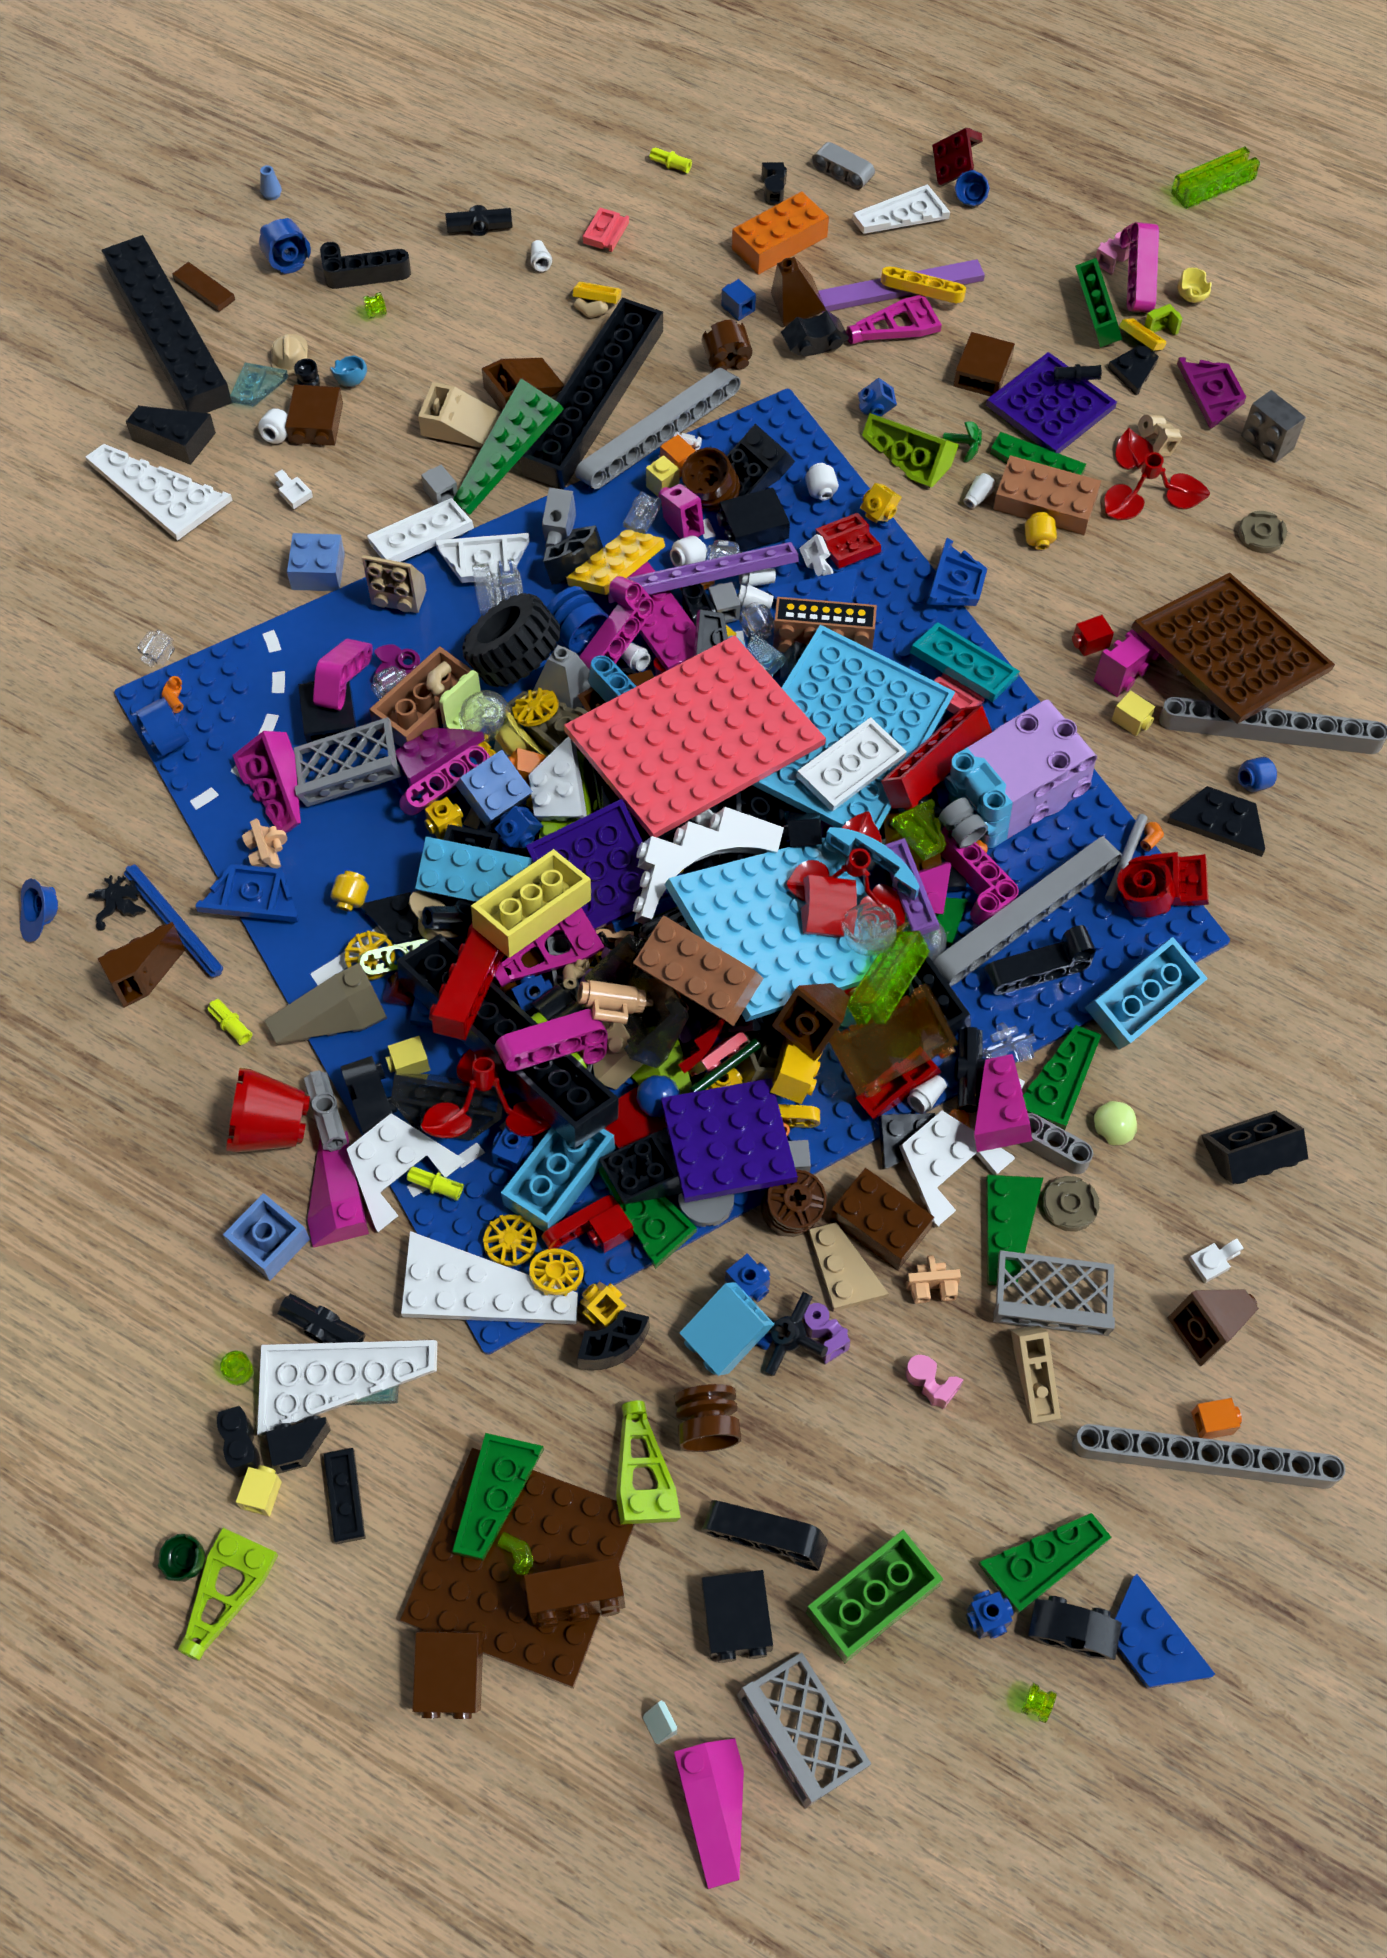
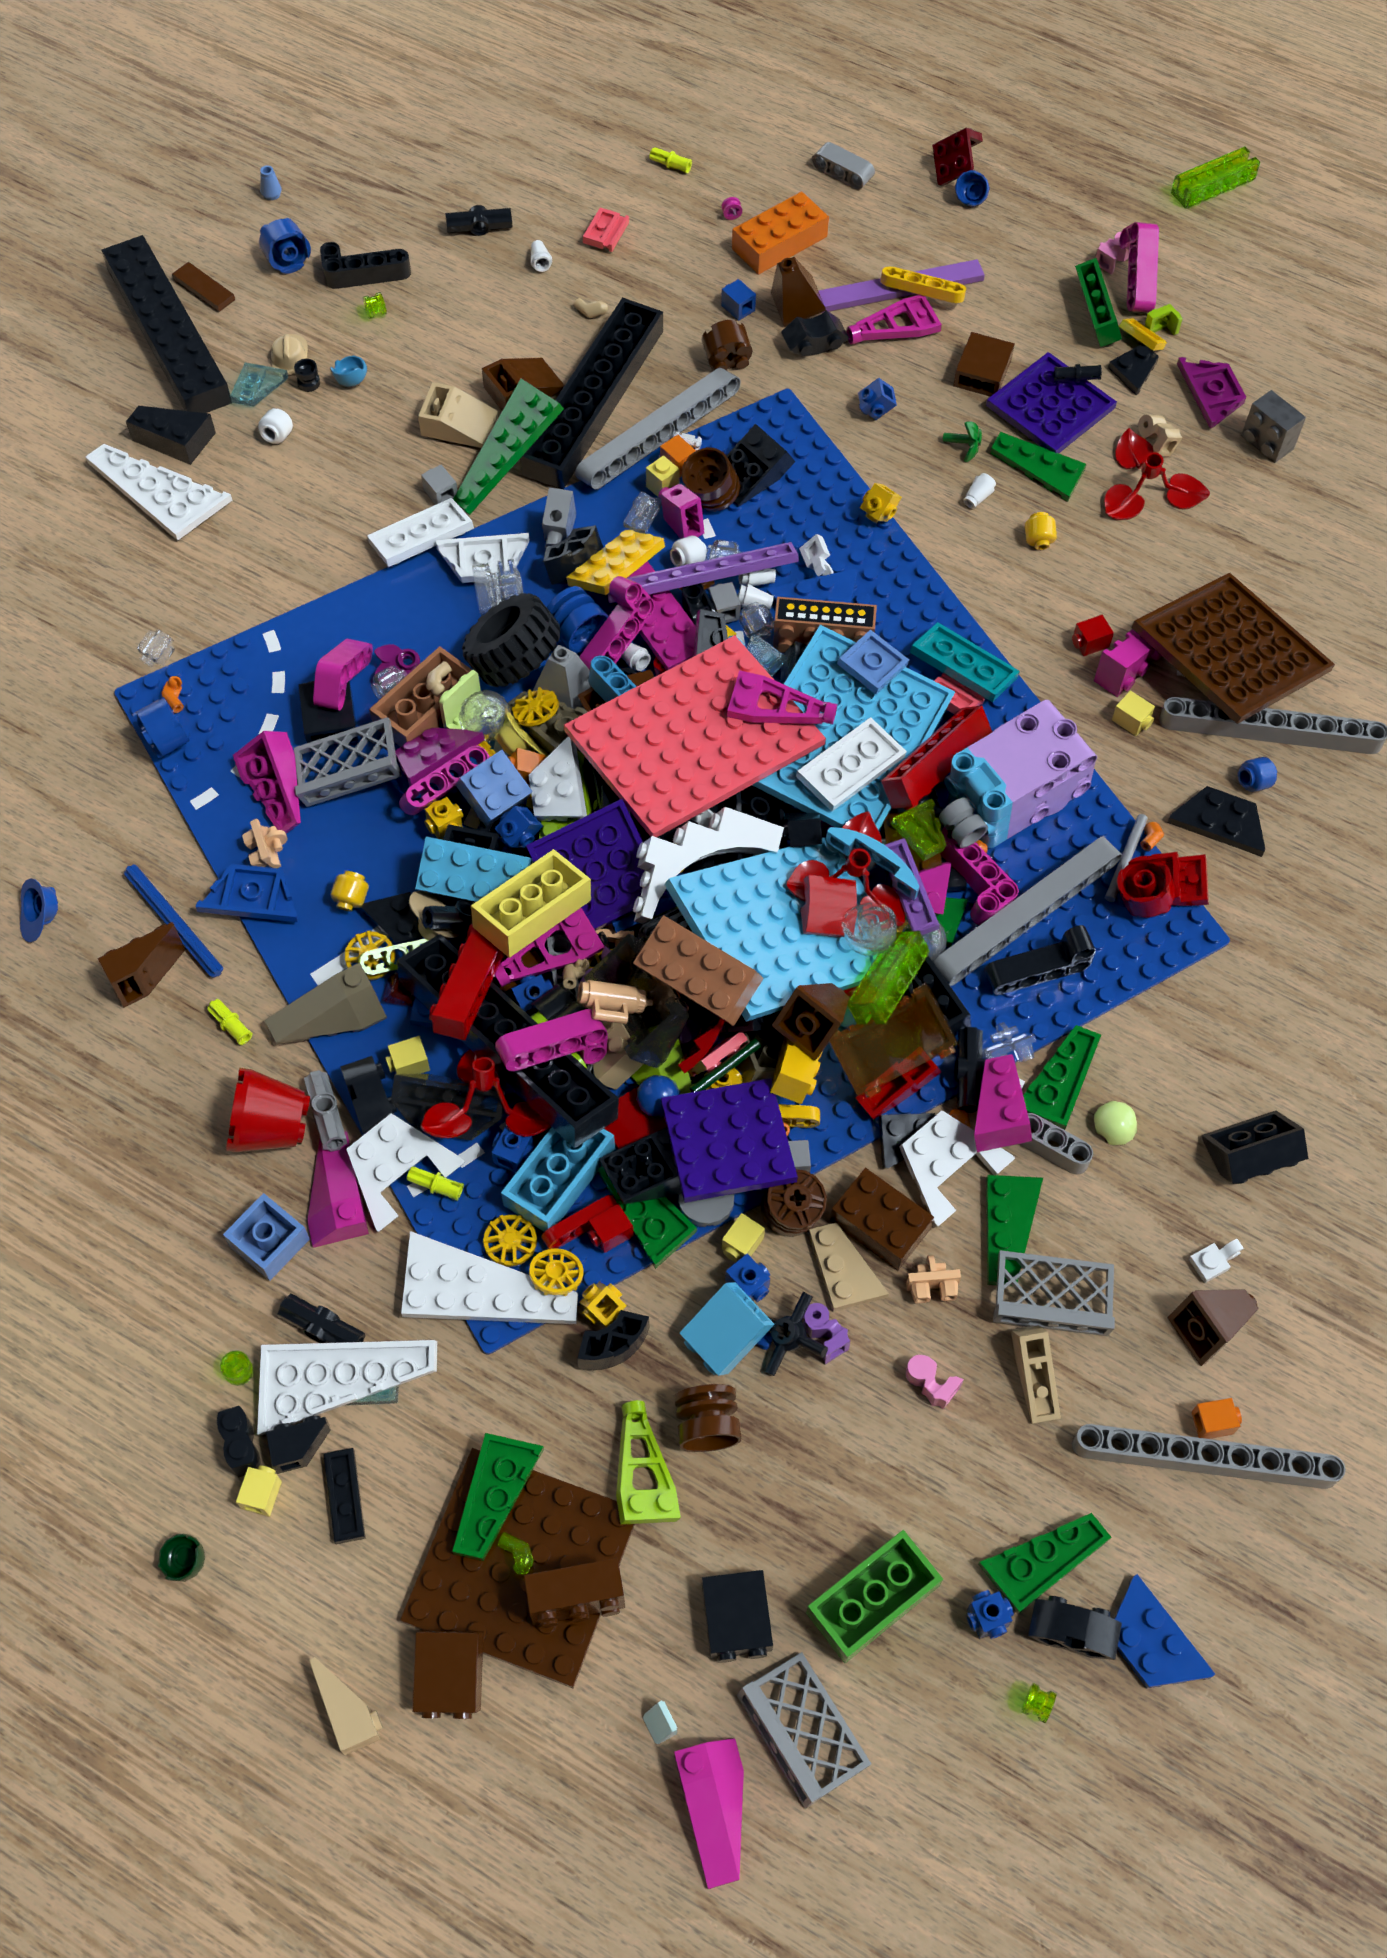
black piece [89,875,146,931] -> none
lime plate [177,1528,278,1661] -> none
white plate [274,470,313,509] -> none
reddish brown brick [286,384,343,446] -> none
medium blue brick [287,533,345,591] -> none
tan slope [362,555,427,613] -> none
yellow tile [573,281,622,304] -> none
black beam [702,1500,828,1571] -> none
black brick [716,487,790,553] -> none
black leg [761,162,787,206] -> none
white head [805,463,839,500] -> none
red slope [815,513,881,568] -> none
white wing [852,184,950,234] -> none
lime wedge [862,413,959,487] -> none
white cone [907,1075,947,1113] -> none
blue wing [927,538,988,606] -> none
nougat brick [993,455,1101,535] -> none
dark tan tile [1042,1176,1099,1232] -> none
medium azure brick [1085,937,1208,1050] -> none
light yellow hair [1177,268,1212,303] -> none
dark tan tile [1238,511,1288,553] -> none
none -> tan slope [309,1657,383,1755]
none -> dark pink bush [721,197,742,220]
none -> light yellow brick [722,1213,765,1262]
none -> dark pink plate [727,670,838,725]
none -> medium blue plate [837,630,909,694]

